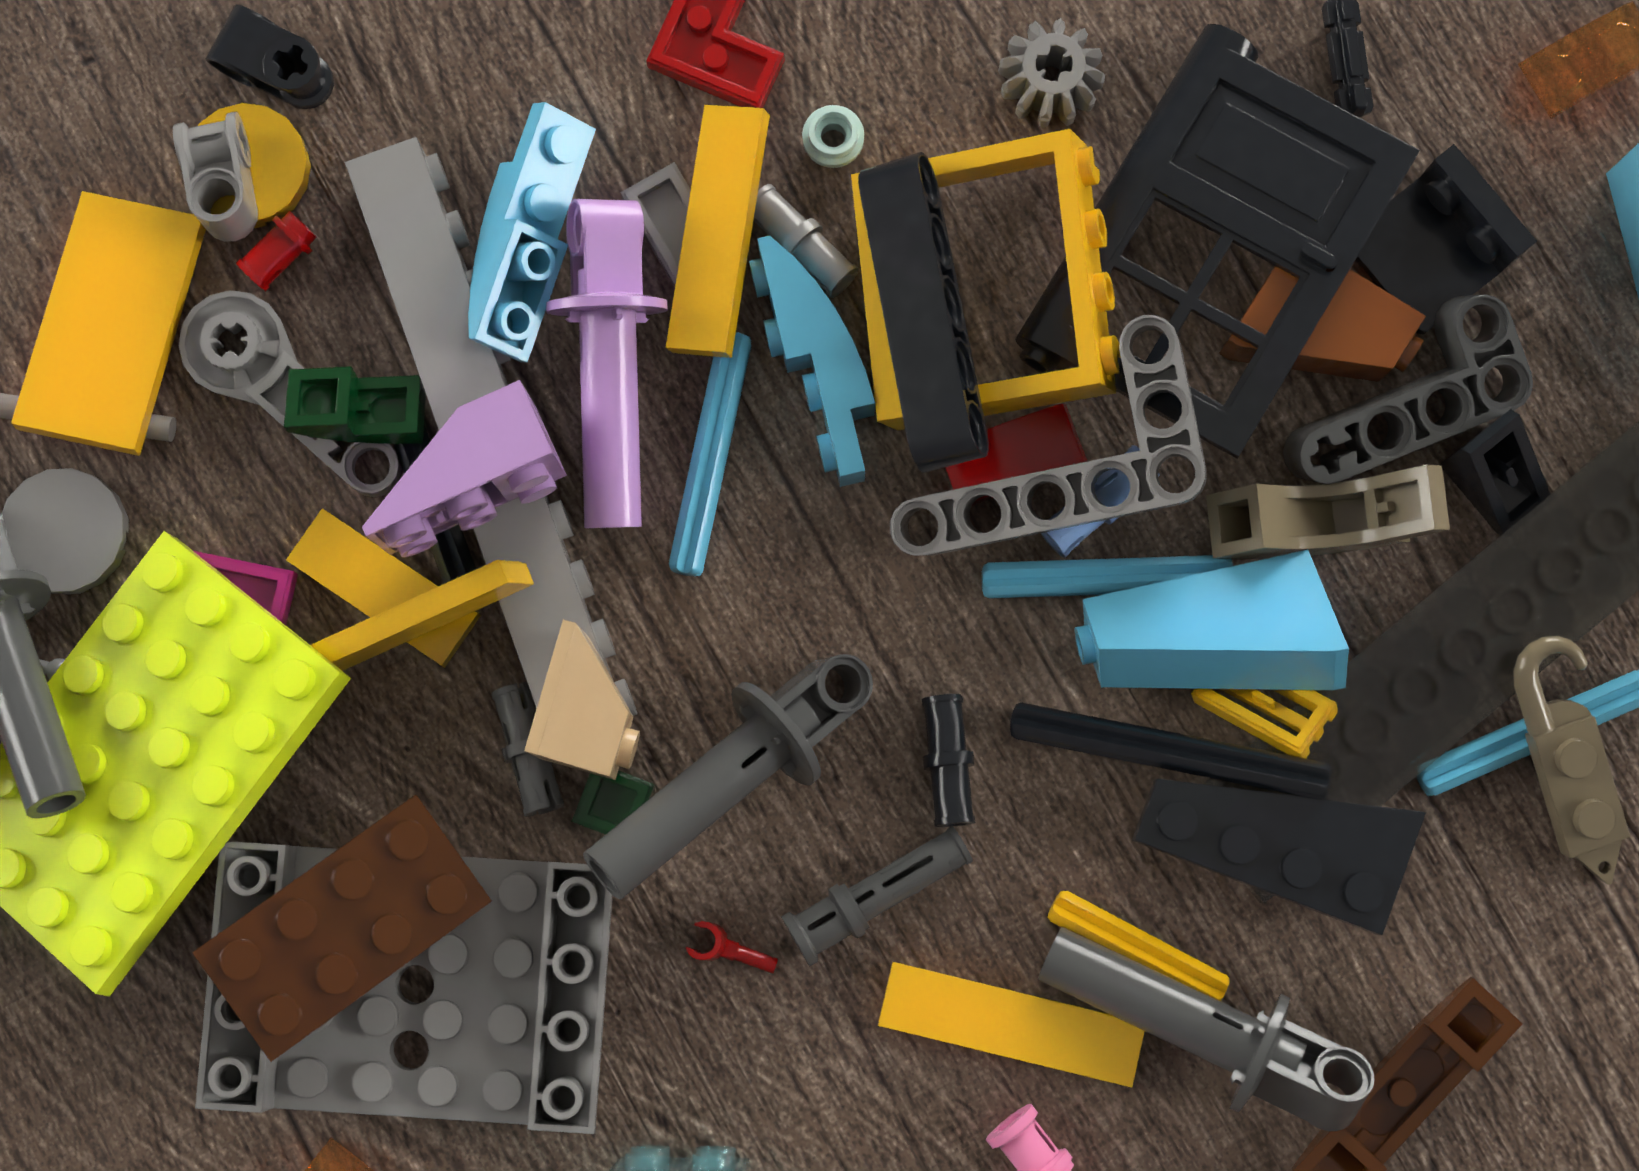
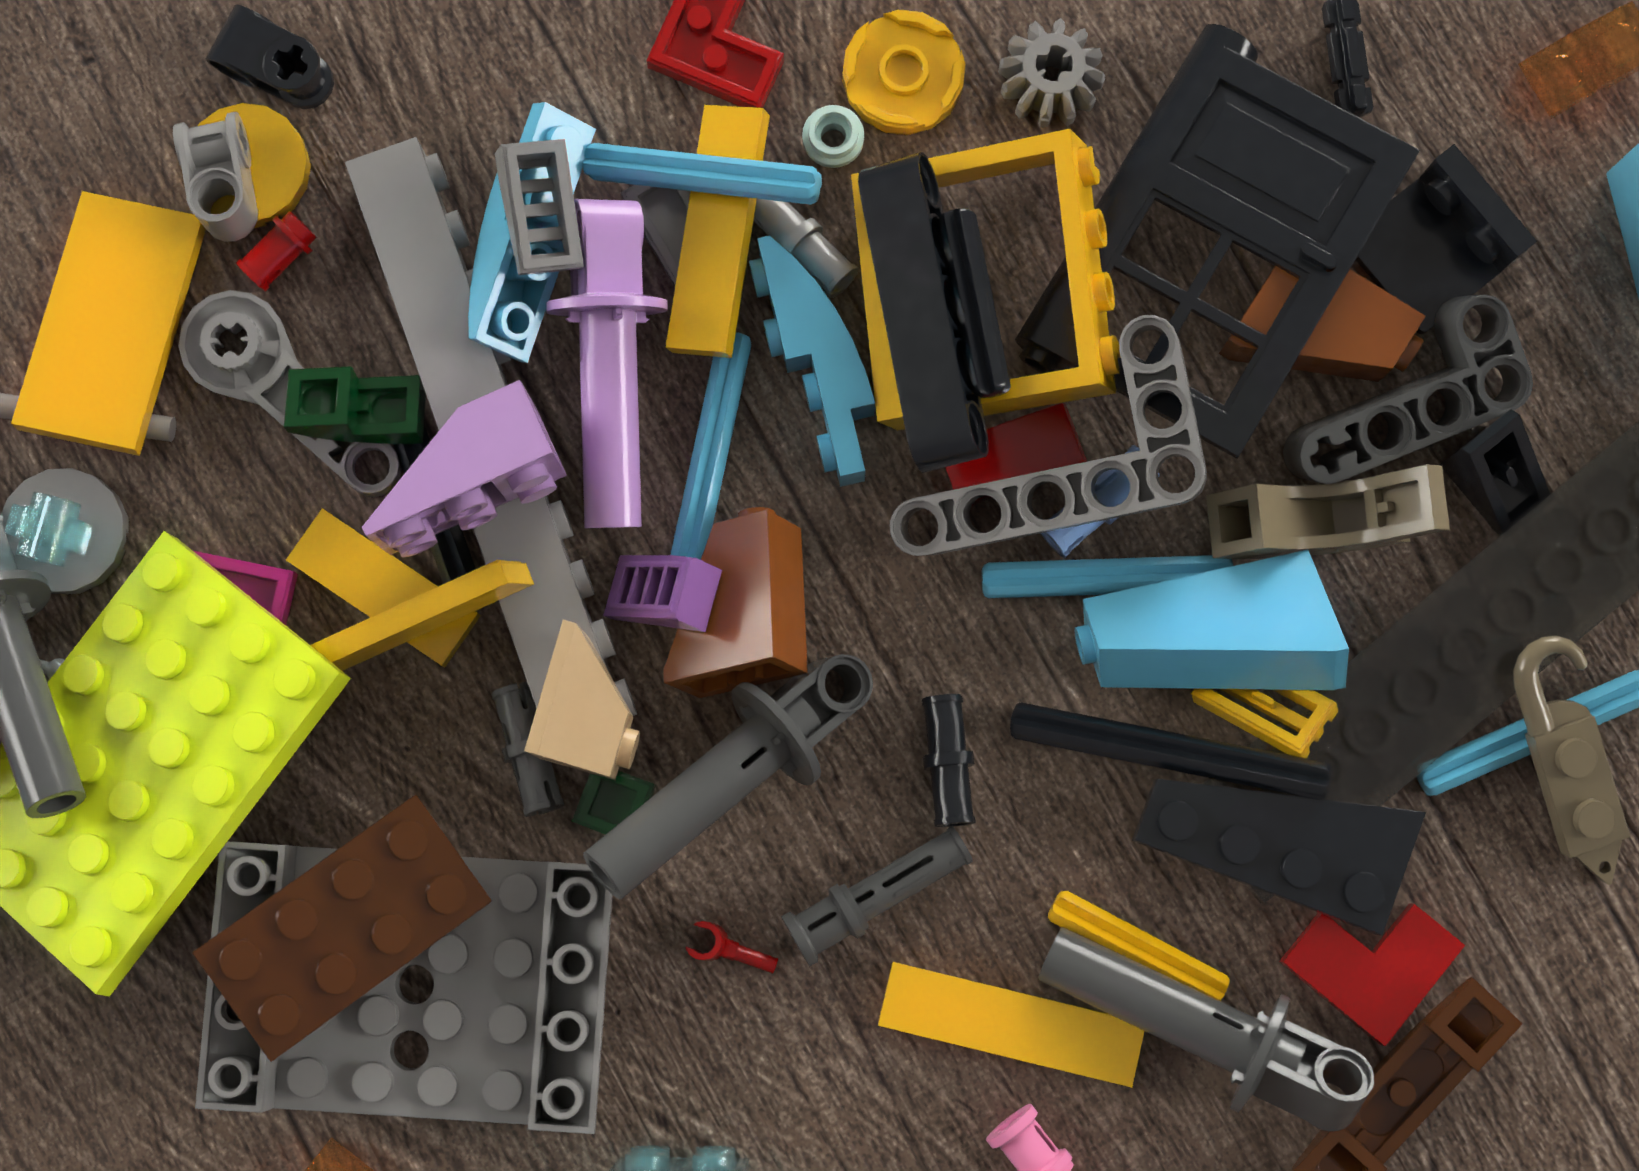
none -> clear light blue gear [4,492,93,567]
none -> light grey slope [494,139,584,275]
none -> medium azure axle [583,143,822,205]
none -> medium lavender slope [603,555,722,632]
none -> dark orange slope [663,507,808,698]
none -> yellow tile [842,10,966,135]
none -> black axle [939,208,1011,398]
none -> red tile [1279,903,1465,1046]

